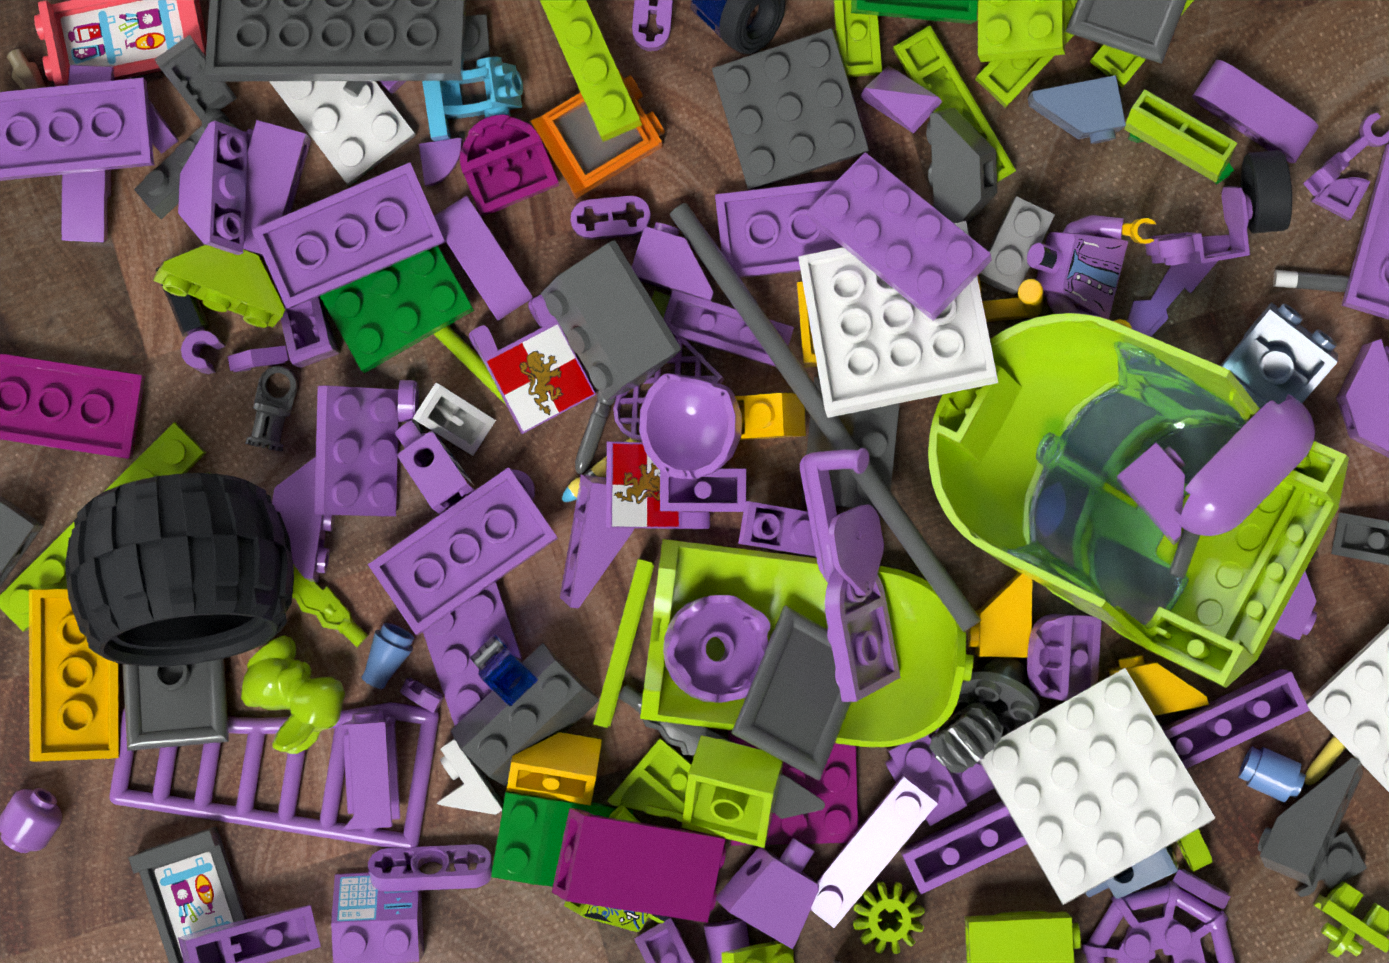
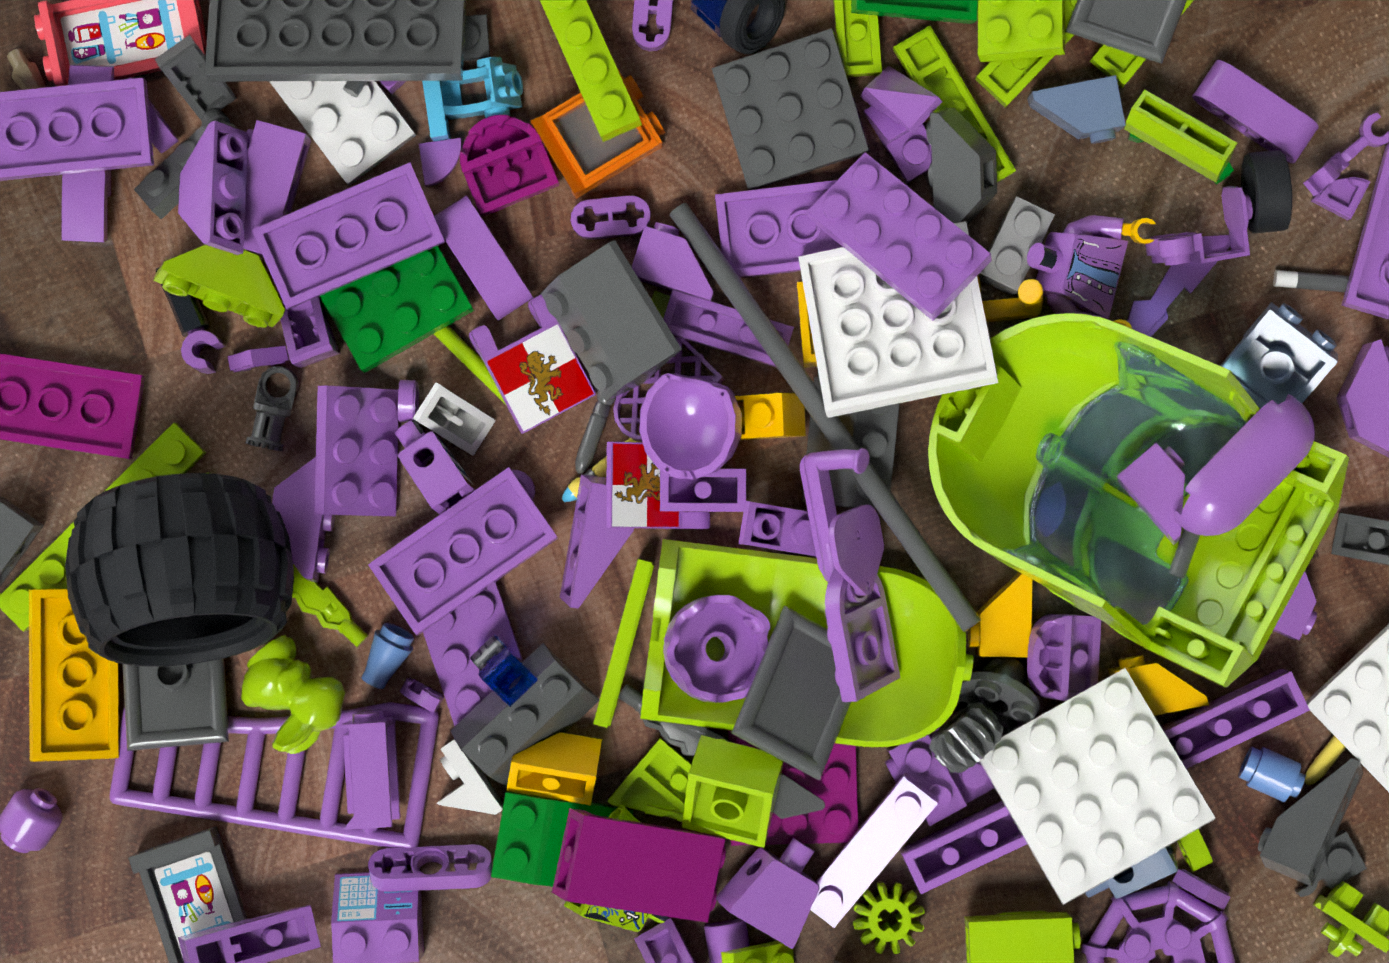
none -> medium lavender slope [864,106,932,184]

